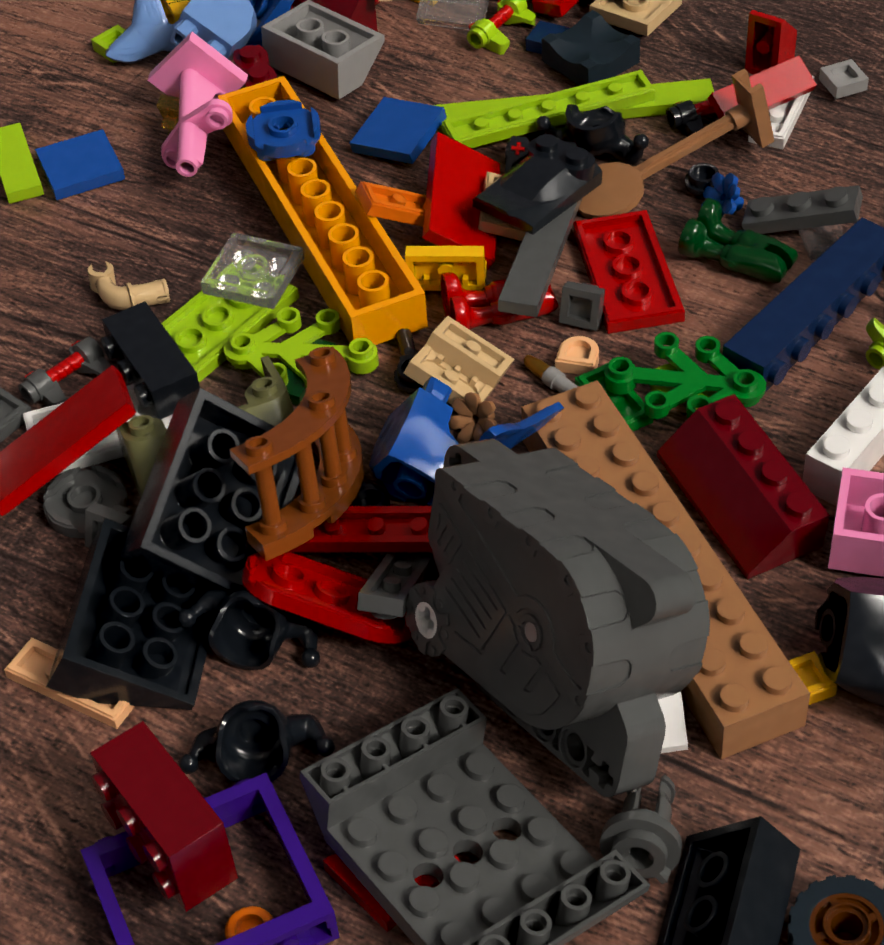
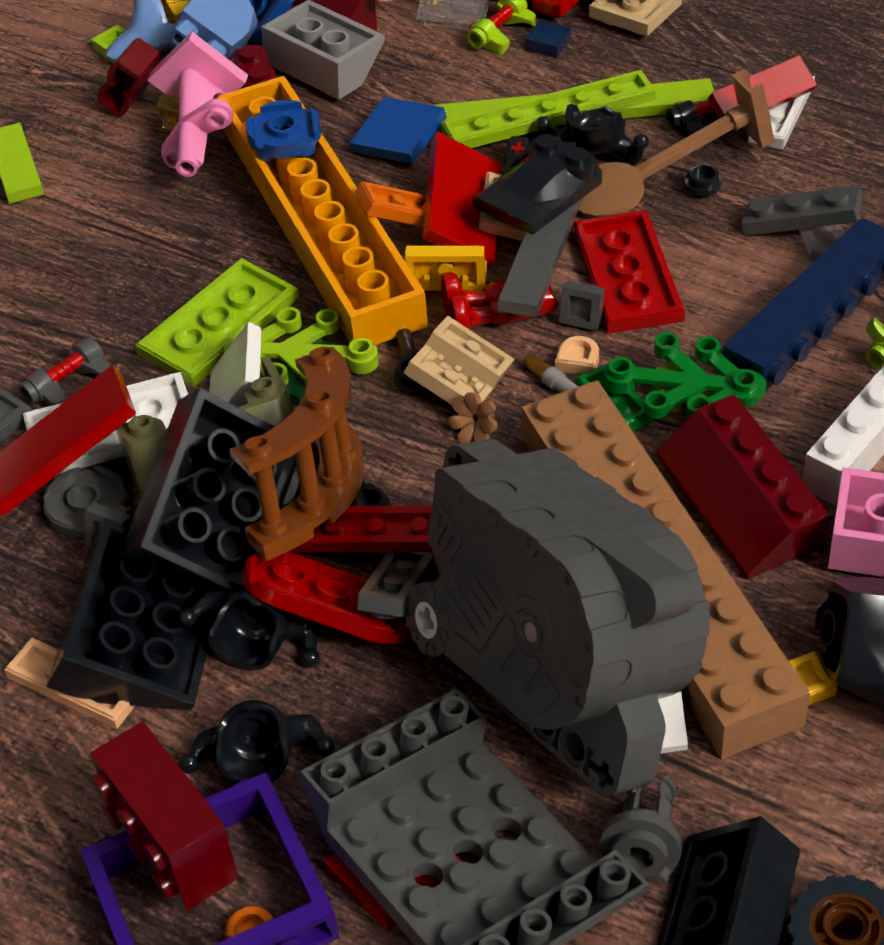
blue tile [35,129,125,200] -> none
tan piece [88,261,170,311] -> none
black brick [101,301,200,420] -> none
clear plate [201,232,304,309] -> none
blue hips [369,377,564,506] -> none
black brick [542,10,640,86] -> none
dark green piece [678,198,798,283] -> none
blue plant [701,172,744,219] -> none
red slope [745,10,797,75] -> none
light grey plate [819,59,869,99] -> none
none -> dark red brick [97,38,160,118]
none -> white tile [209,322,262,407]

